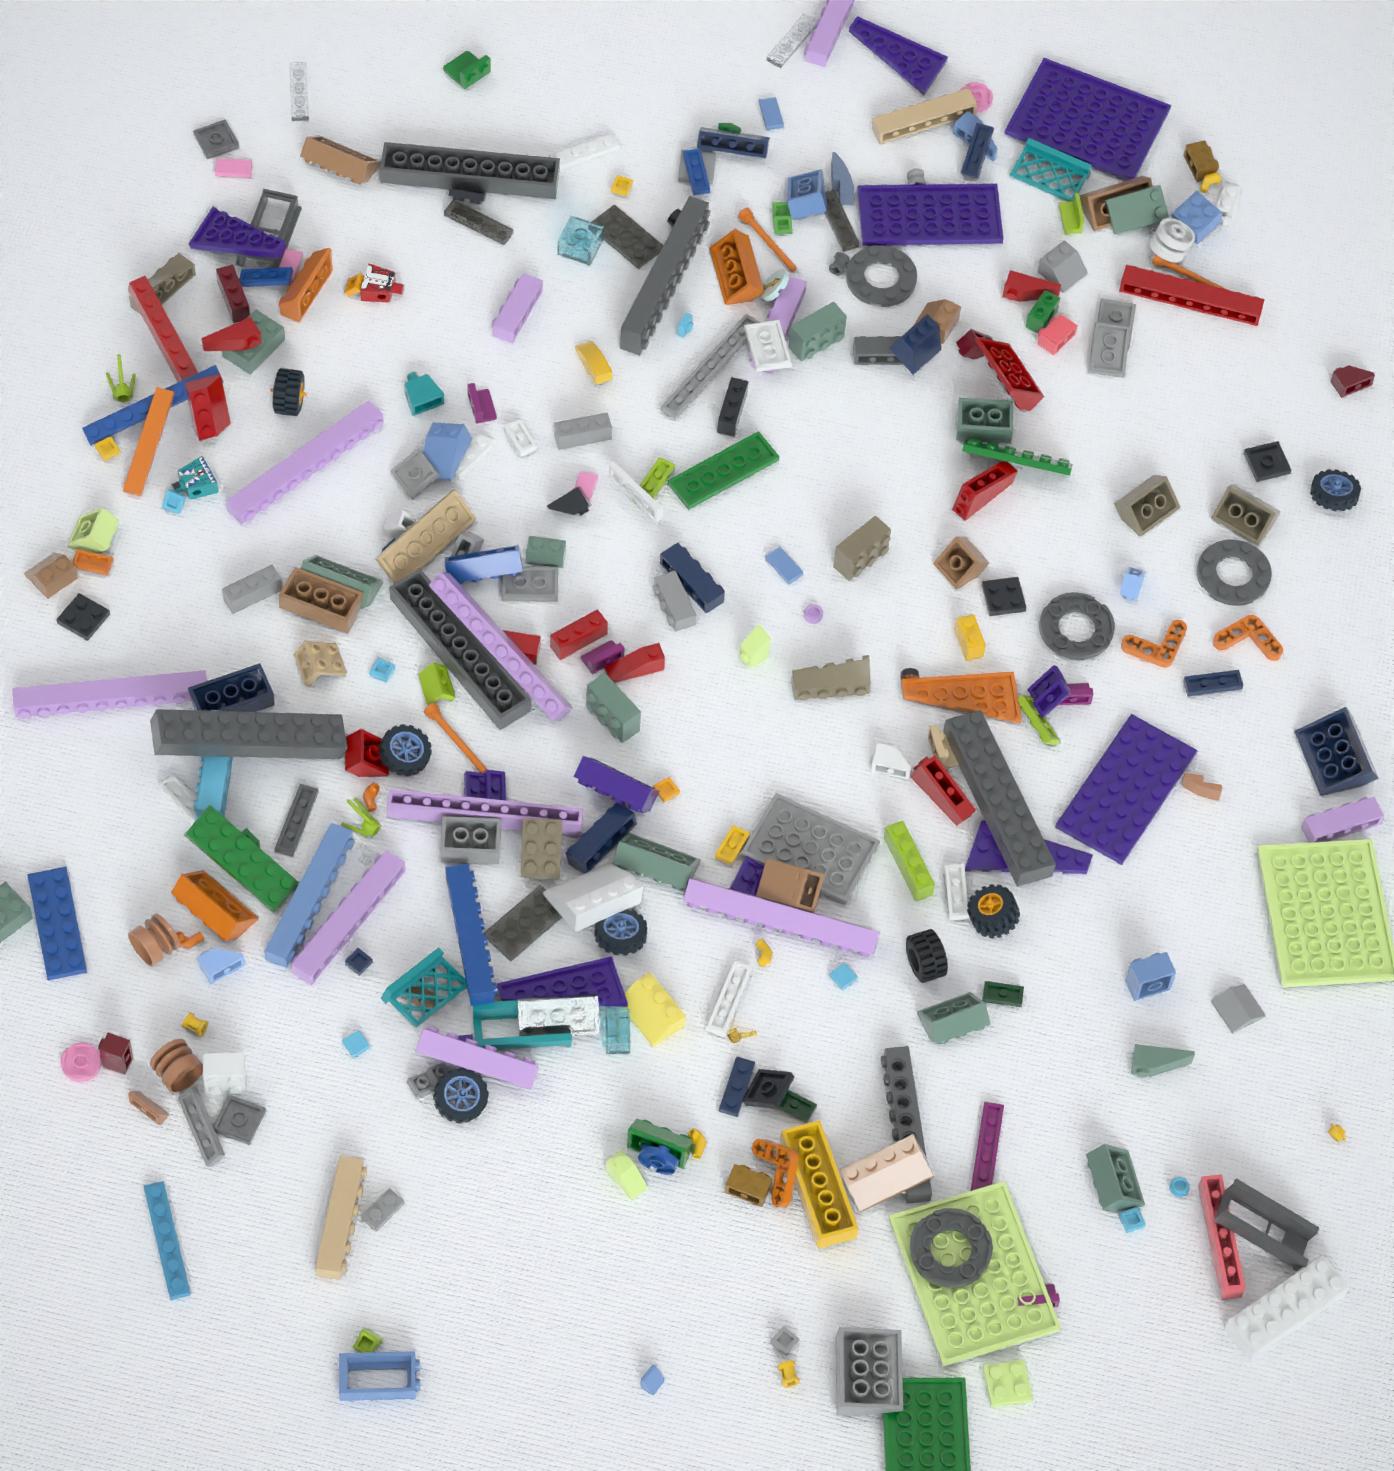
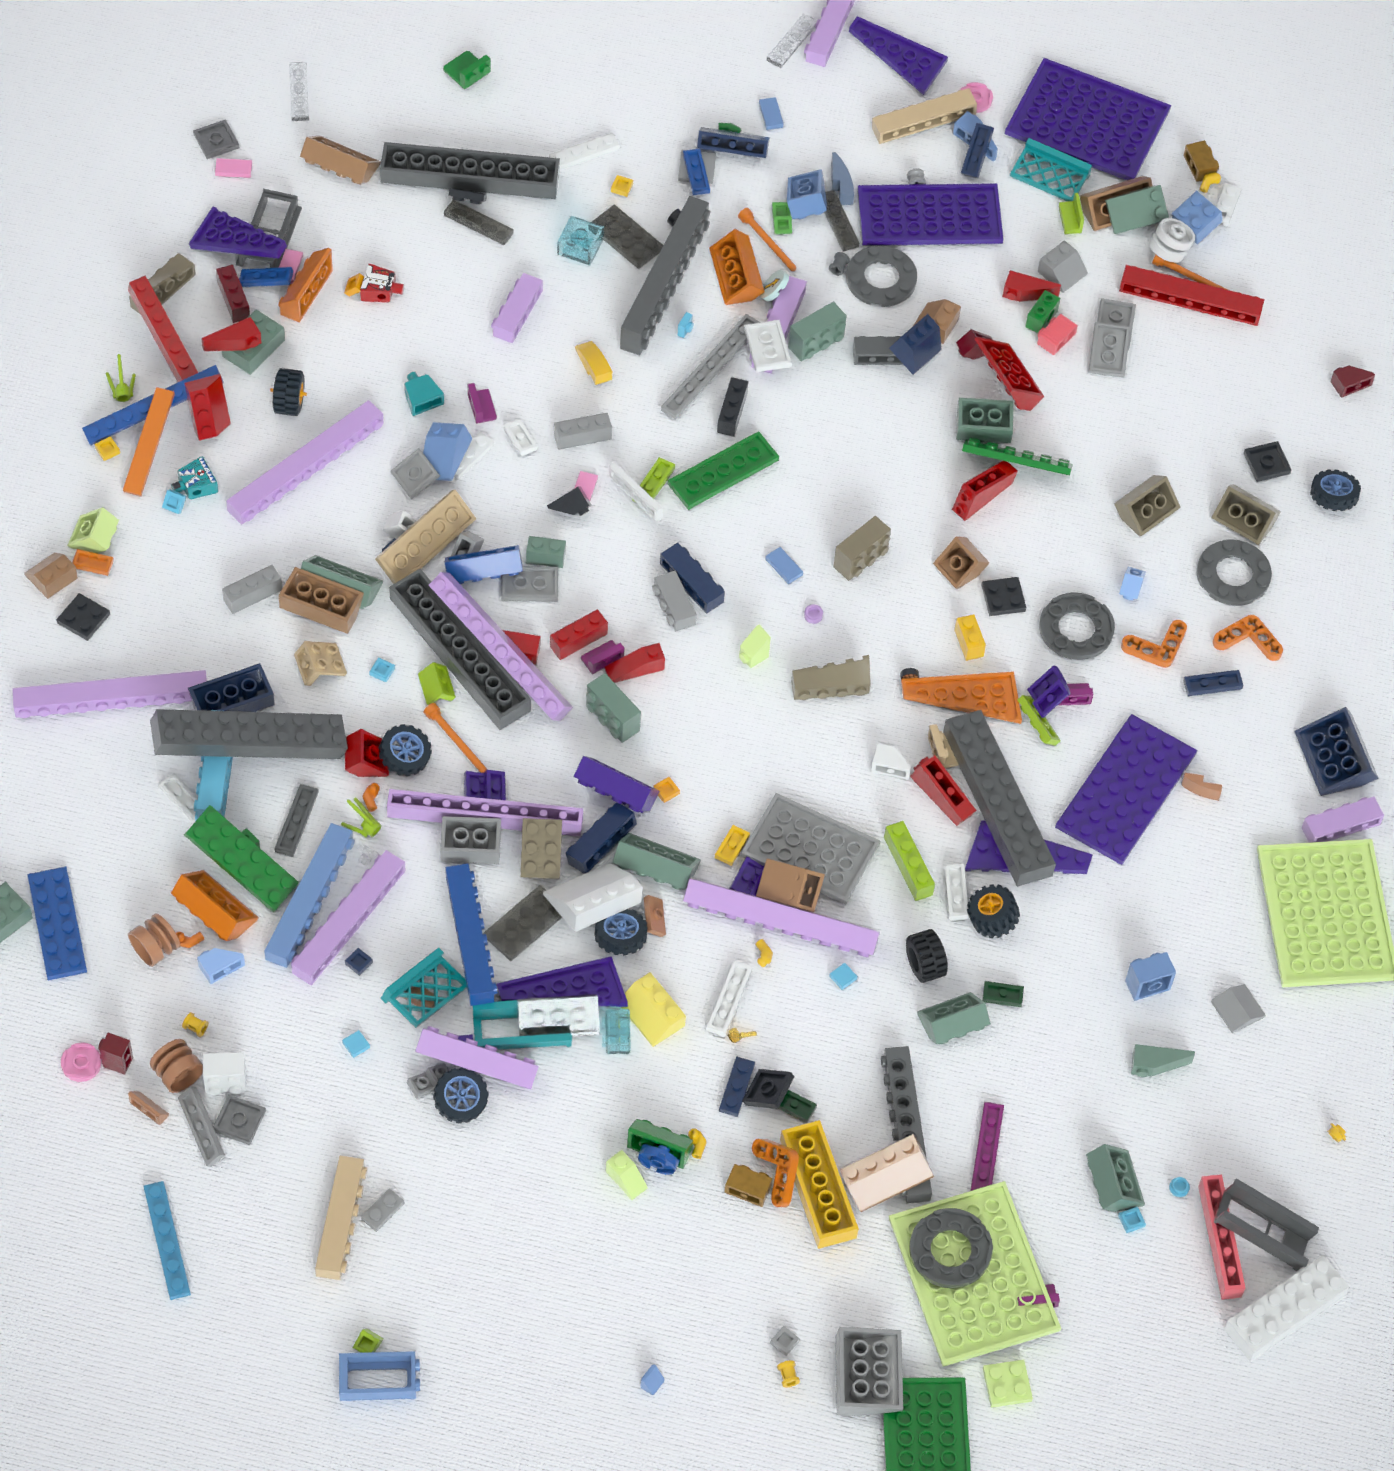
none -> nougat plate [644,895,666,937]

